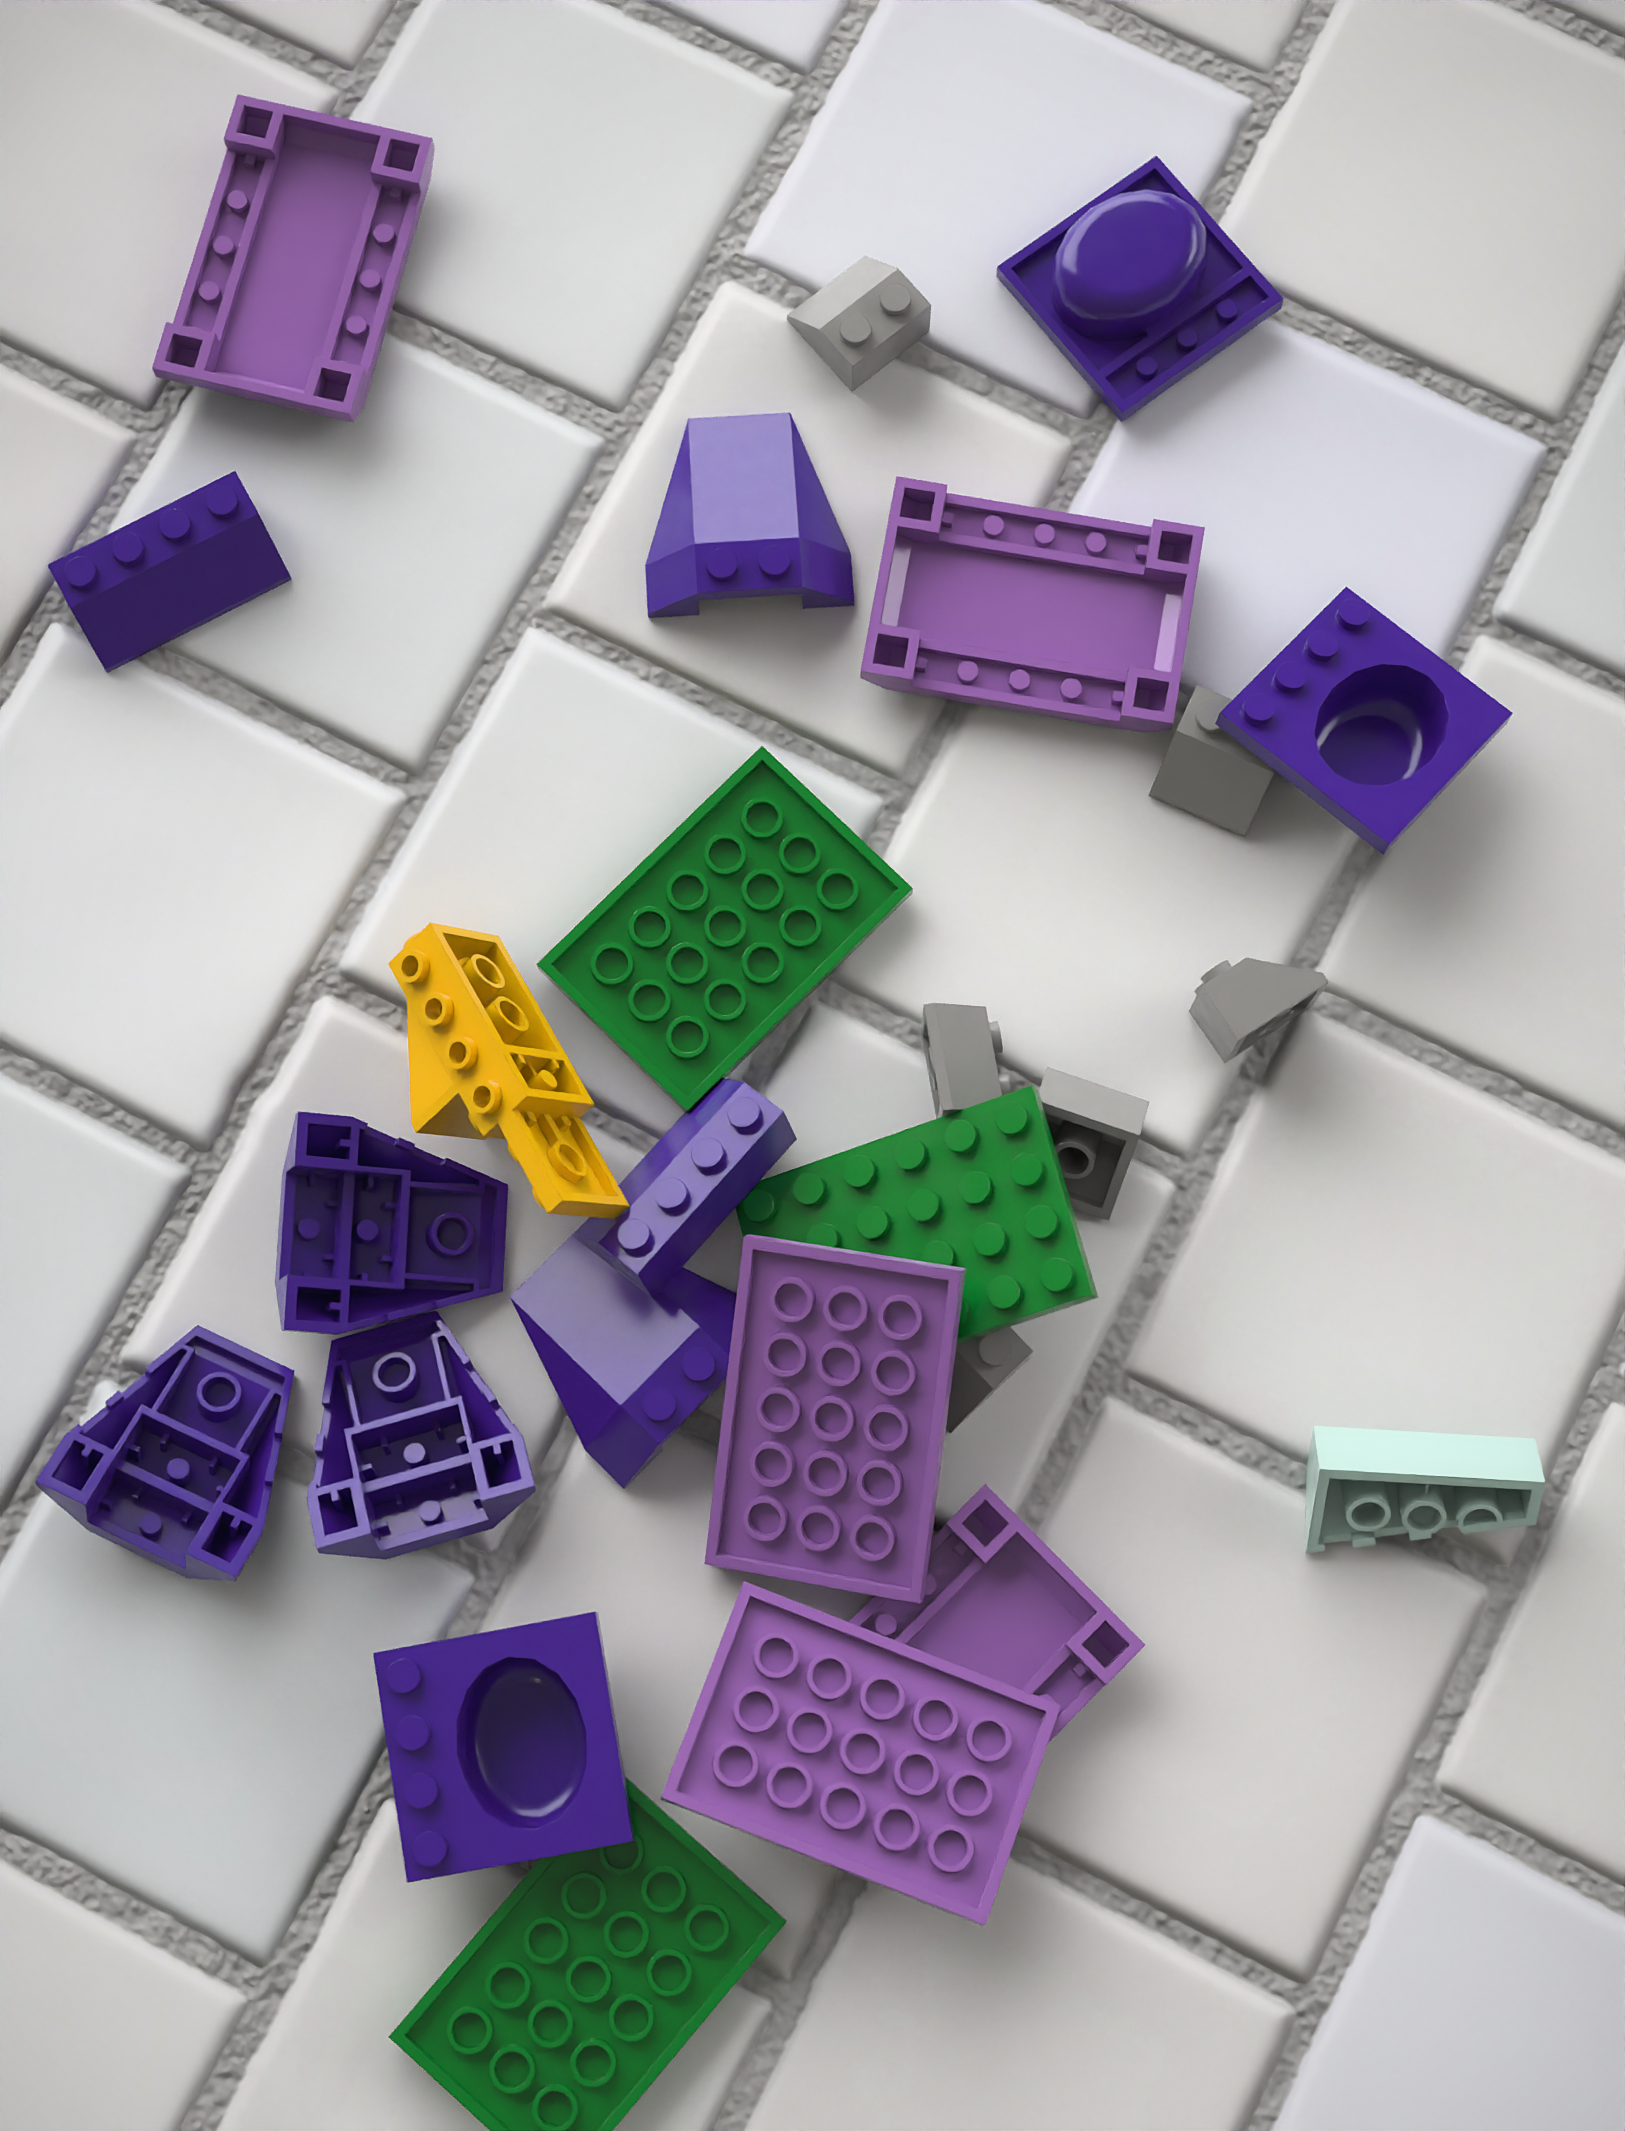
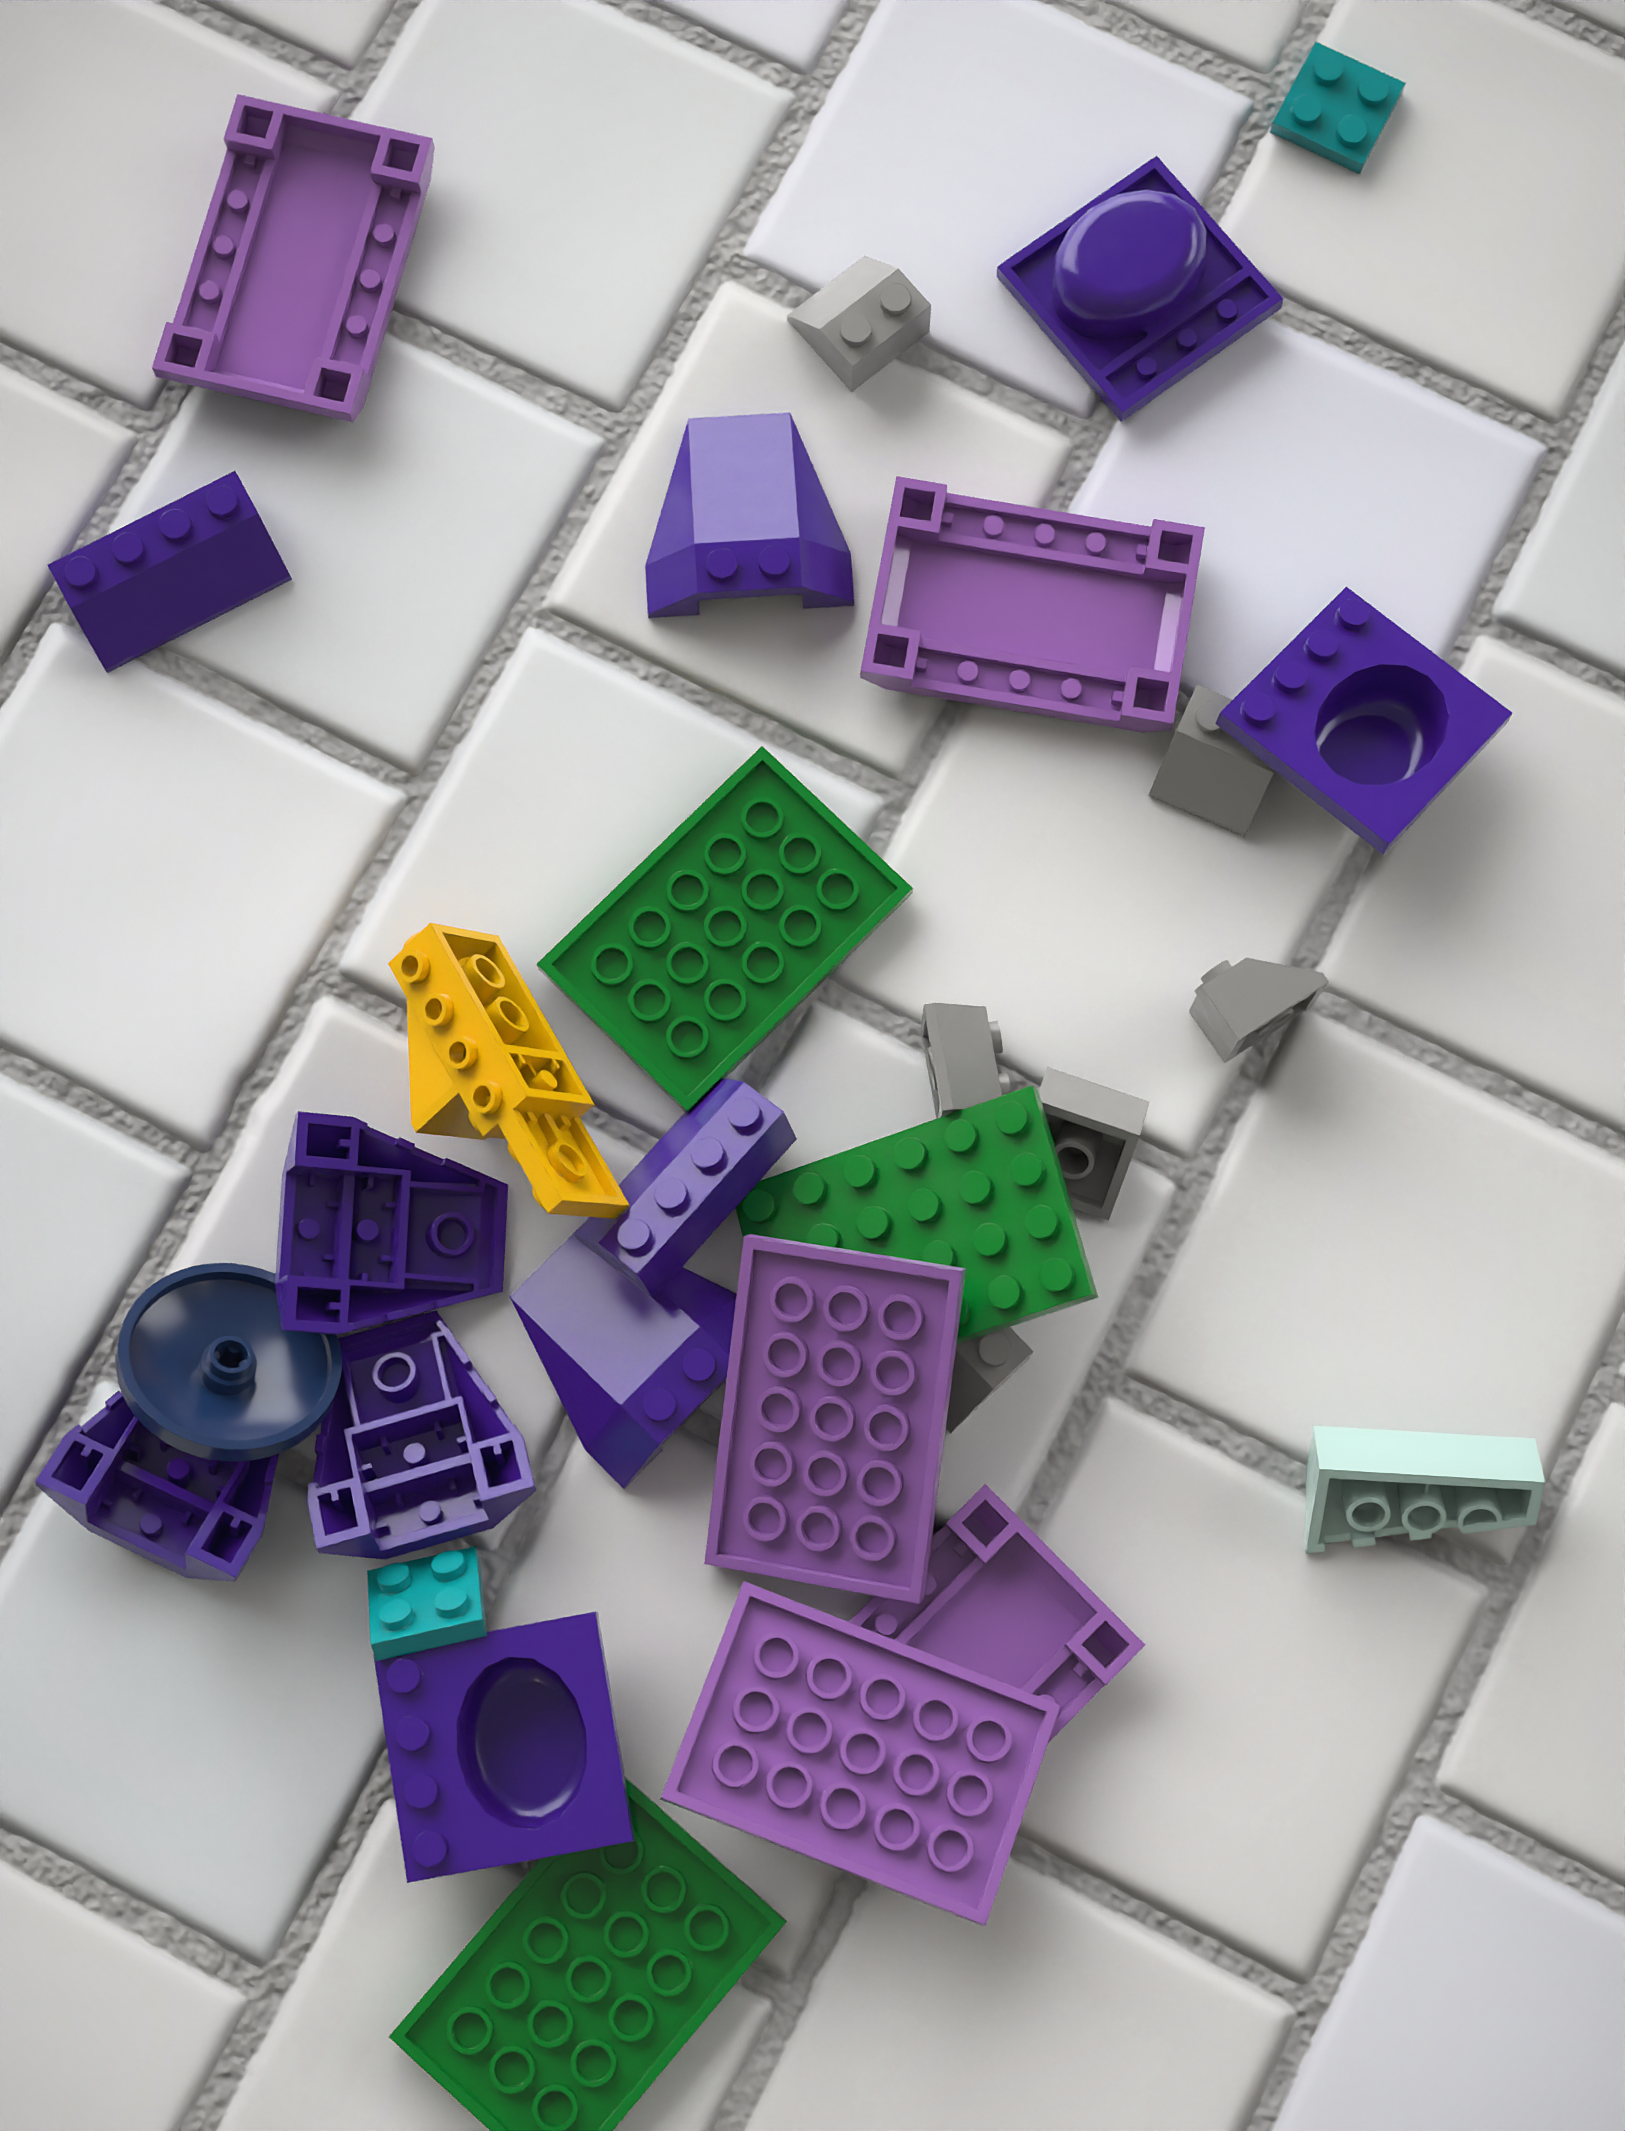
none -> dark blue dish [116,1263,342,1462]
none -> teal plate [367,1546,487,1661]
none -> teal plate [1270,41,1406,174]

